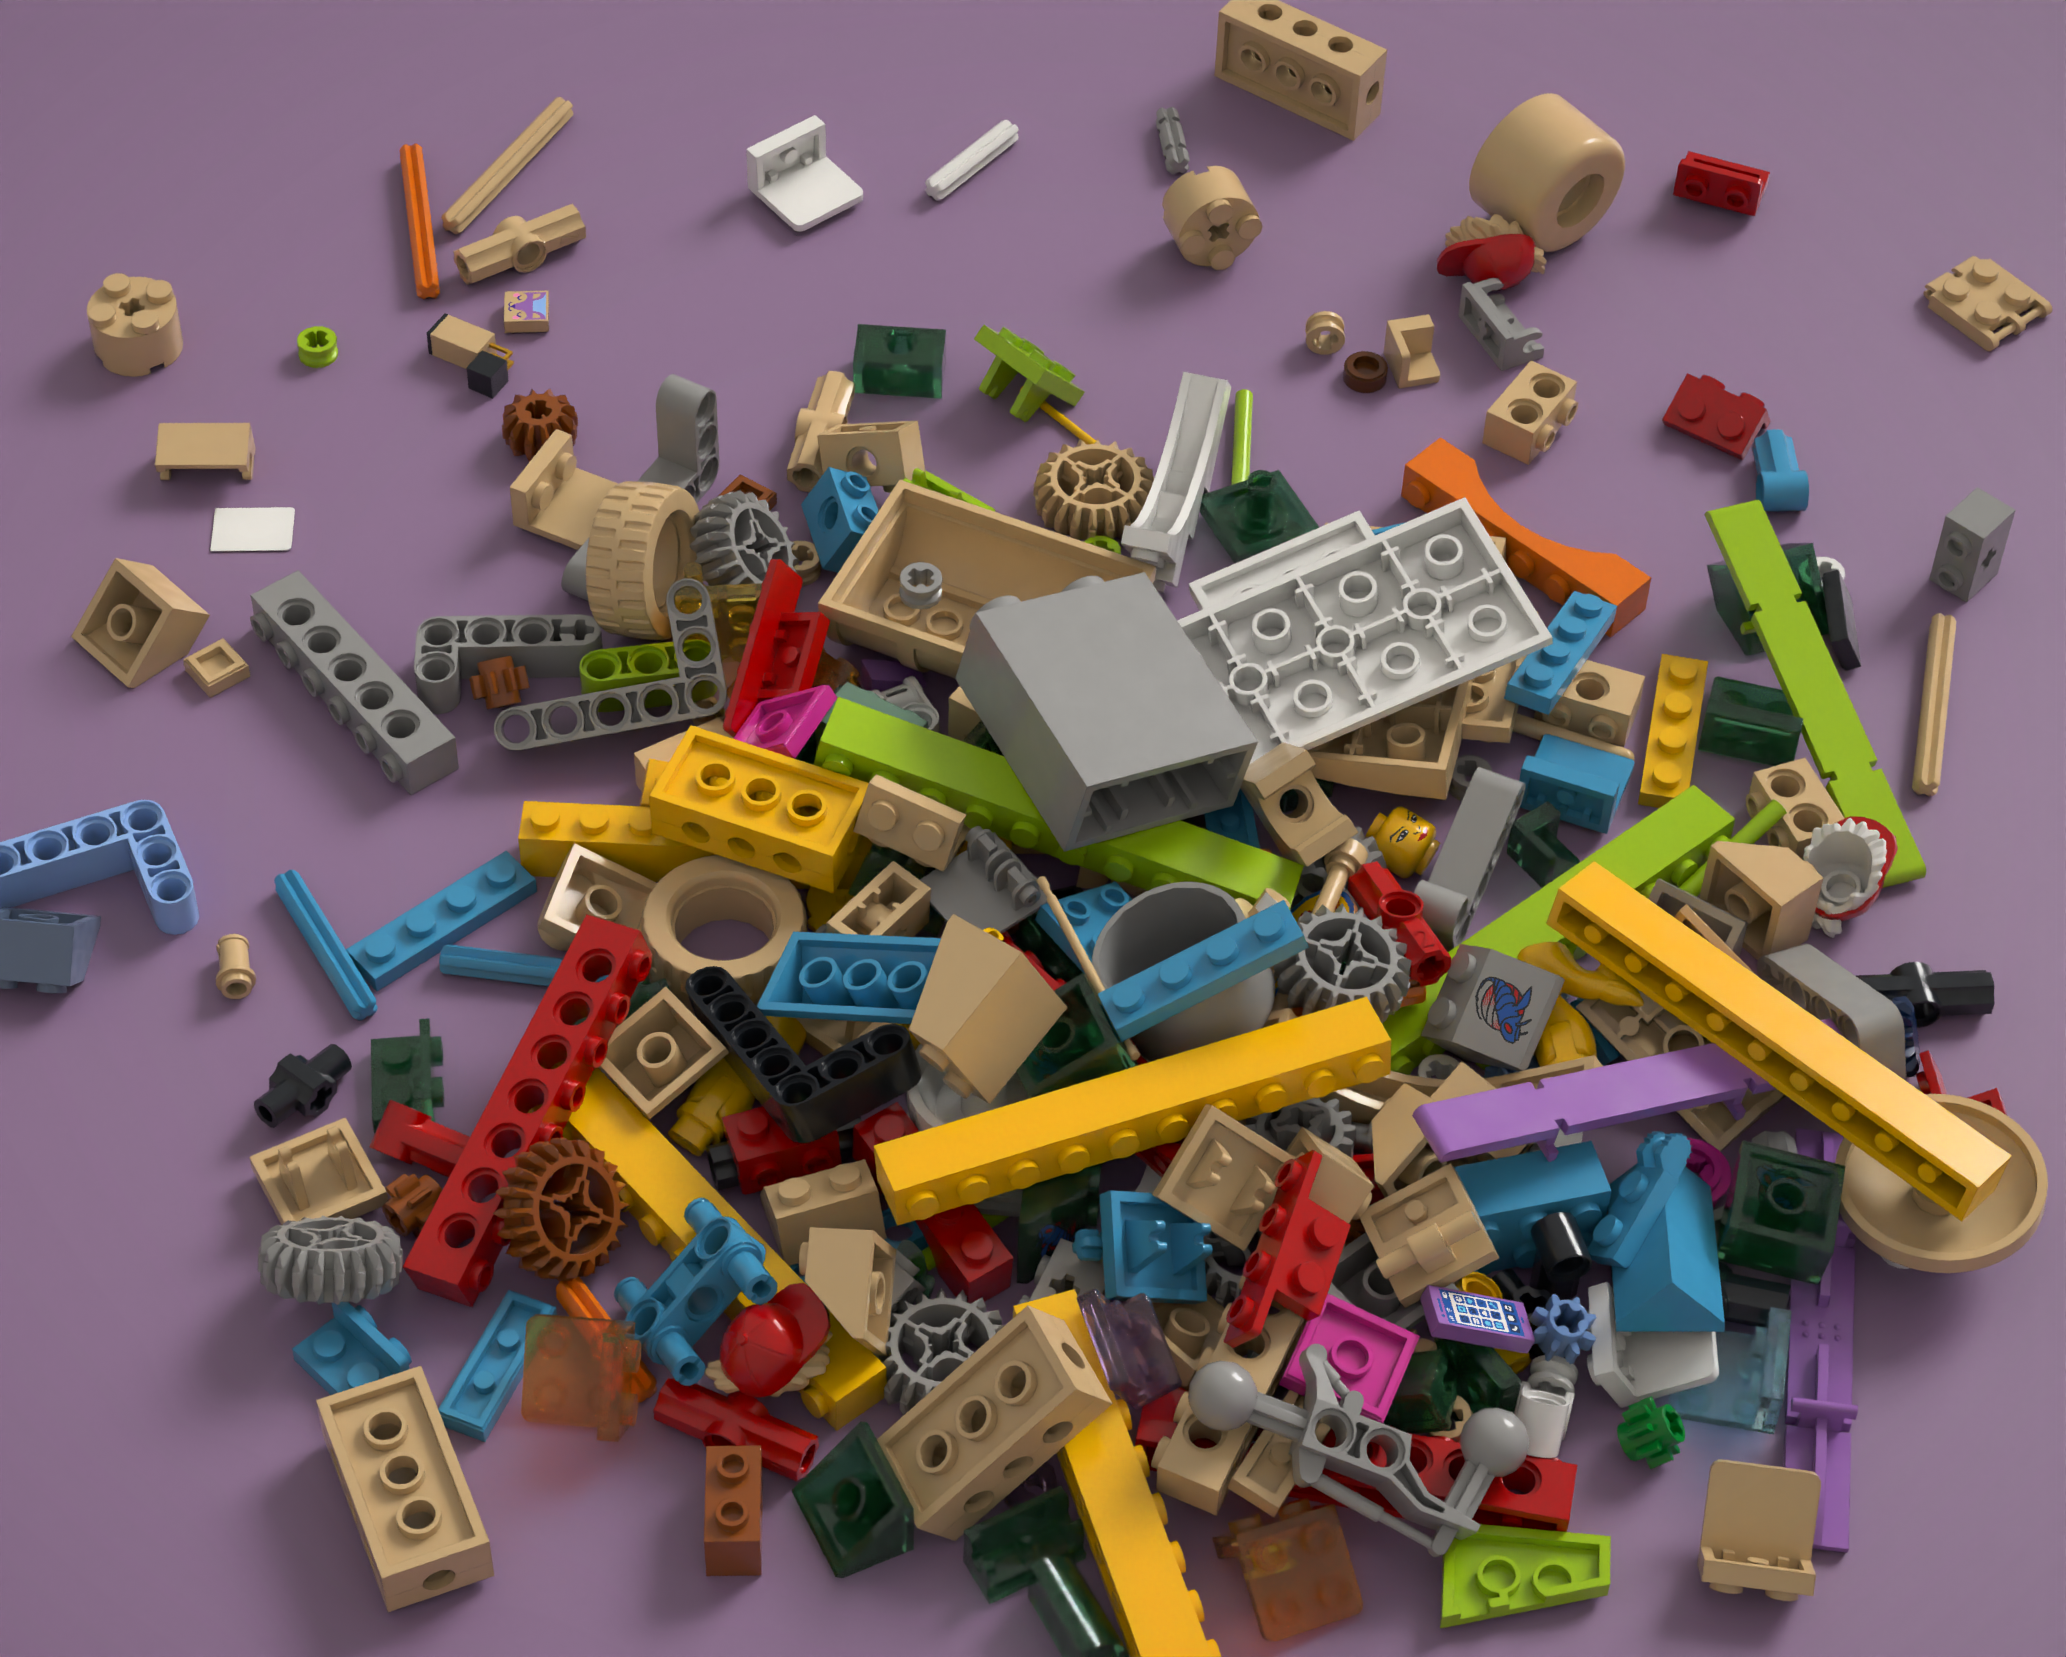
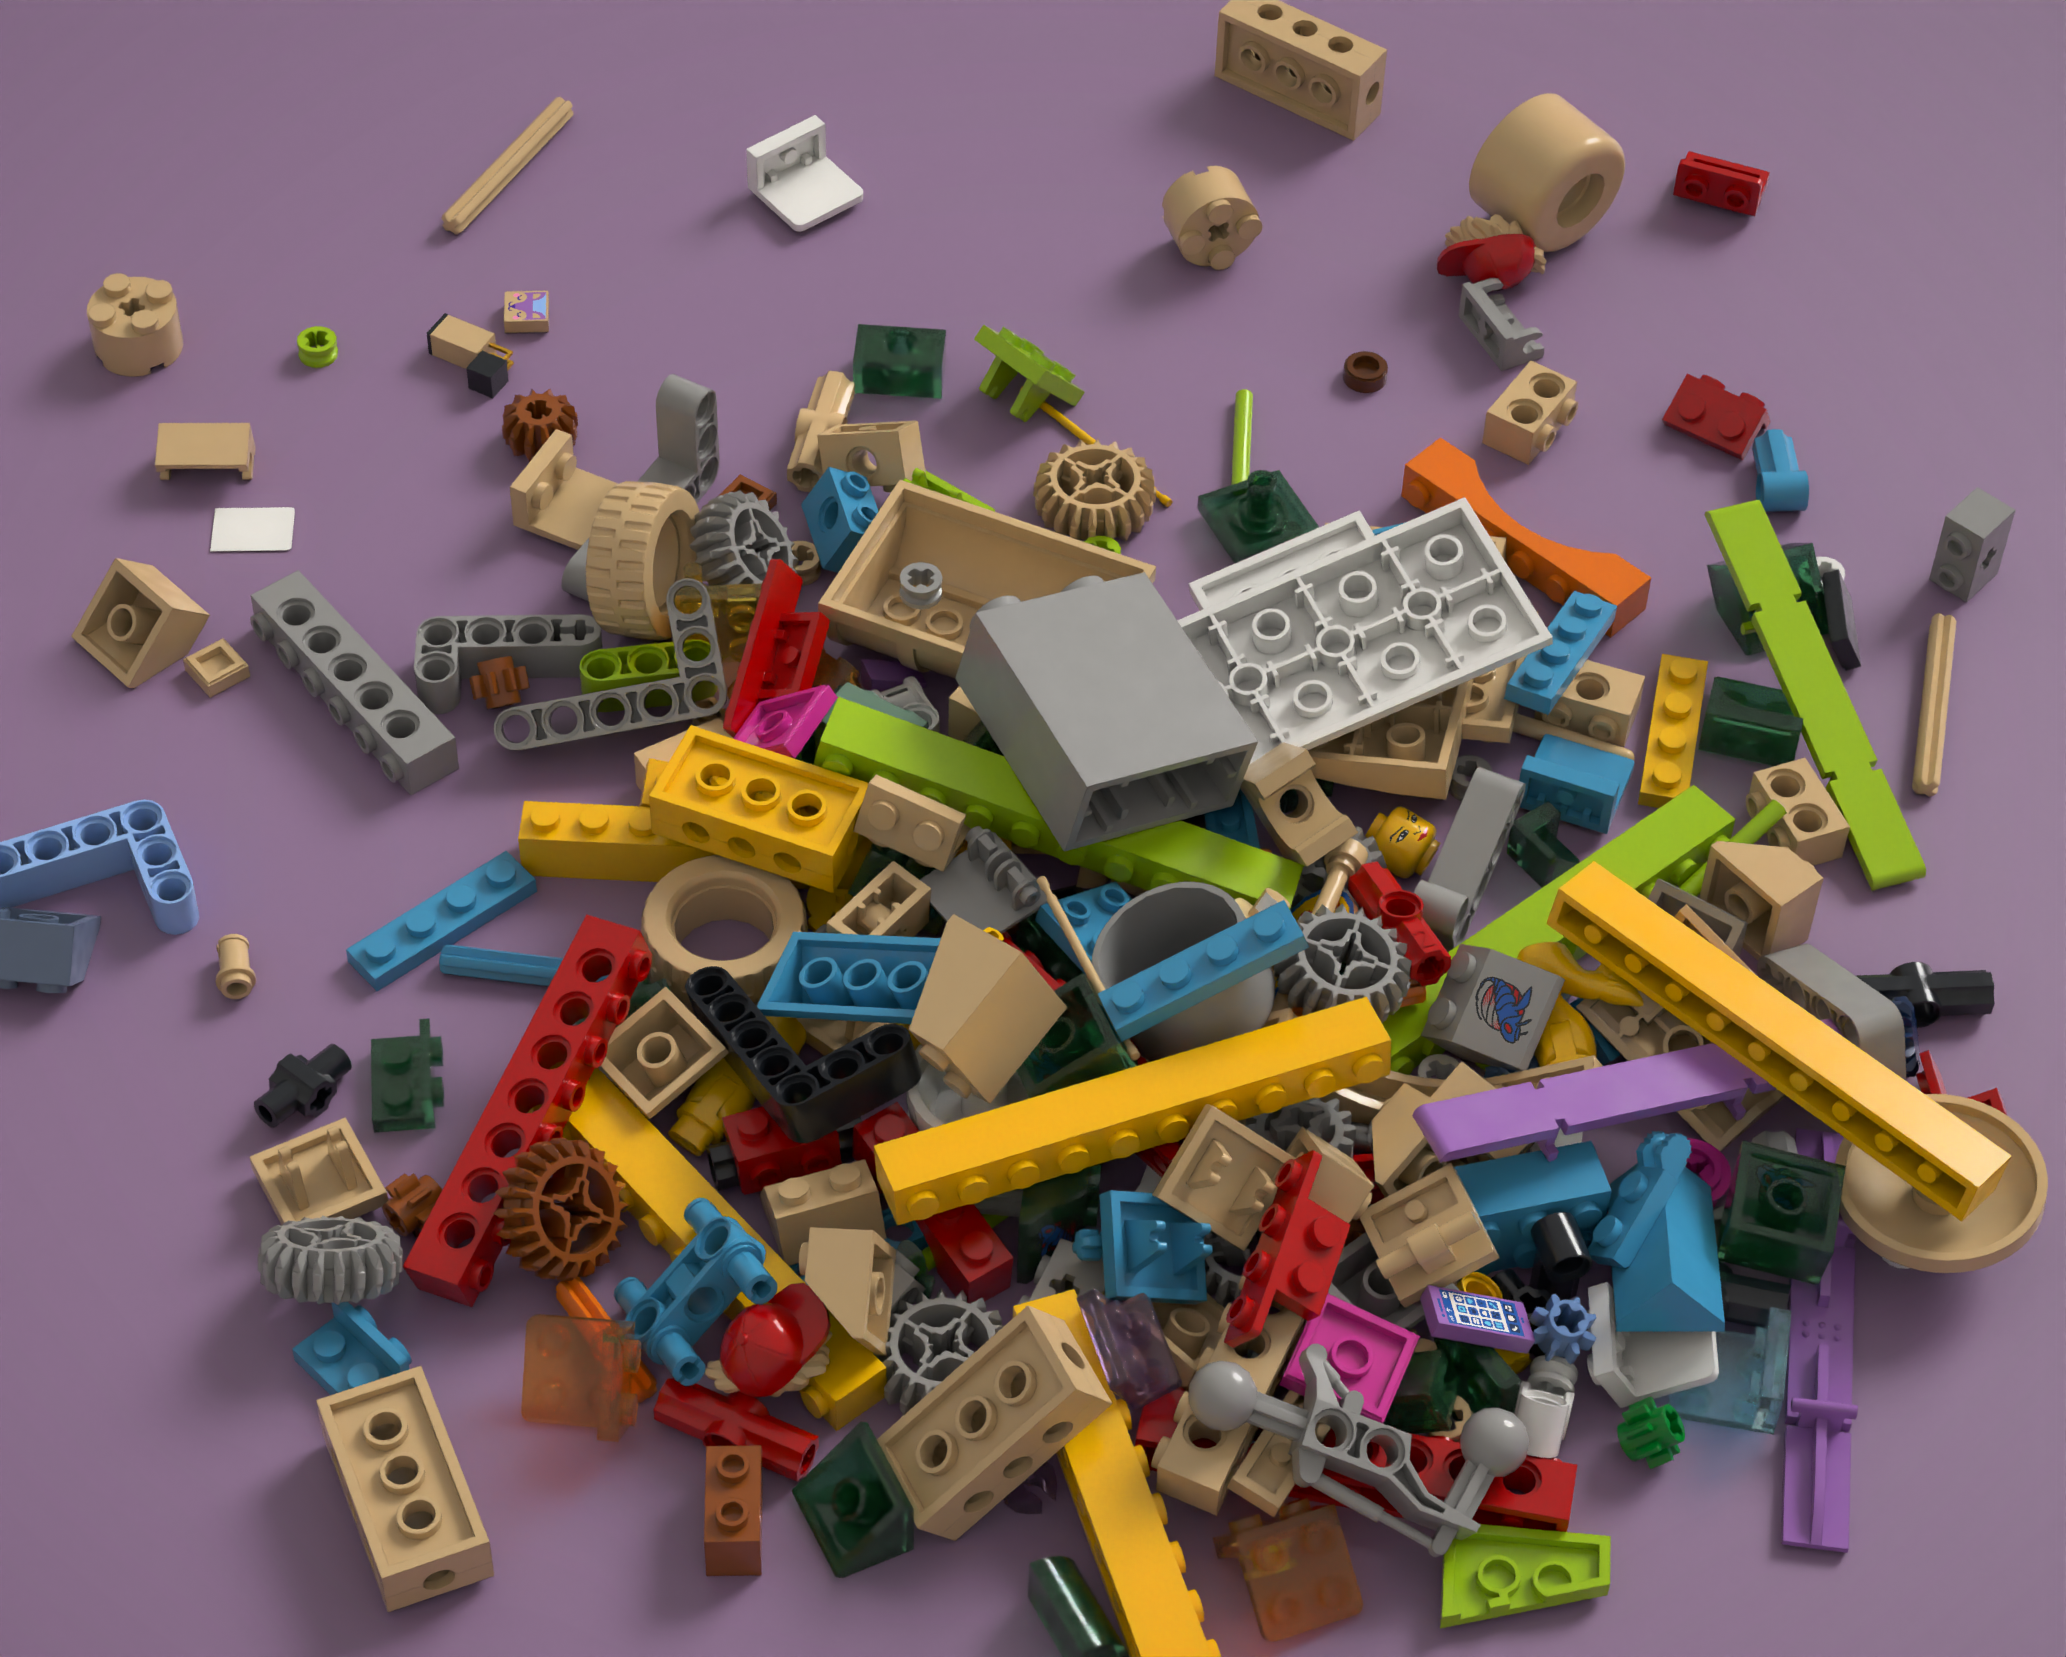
dark azure axle [274,869,378,1020] -> none
red piece [369,1100,470,1177] -> none
orange axle [399,143,440,300] -> none
dark azure tile [438,1290,557,1442] -> none
tan piece [453,204,586,285] -> none
tan slope [537,843,657,951] -> none
white axle [925,120,1019,200] -> none
clear green hinge [963,1485,1086,1604] -> none
white arch [1121,372,1231,593] -> none
light grey axle [1156,107,1190,175] -> none
tan bush [1305,311,1345,355] -> none
tan panel [1383,314,1440,389] -> none
tan bracket [1697,1459,1821,1601] -> none
white hair [1803,816,1898,938] -> none
tan plate [1923,256,2052,352] -> none

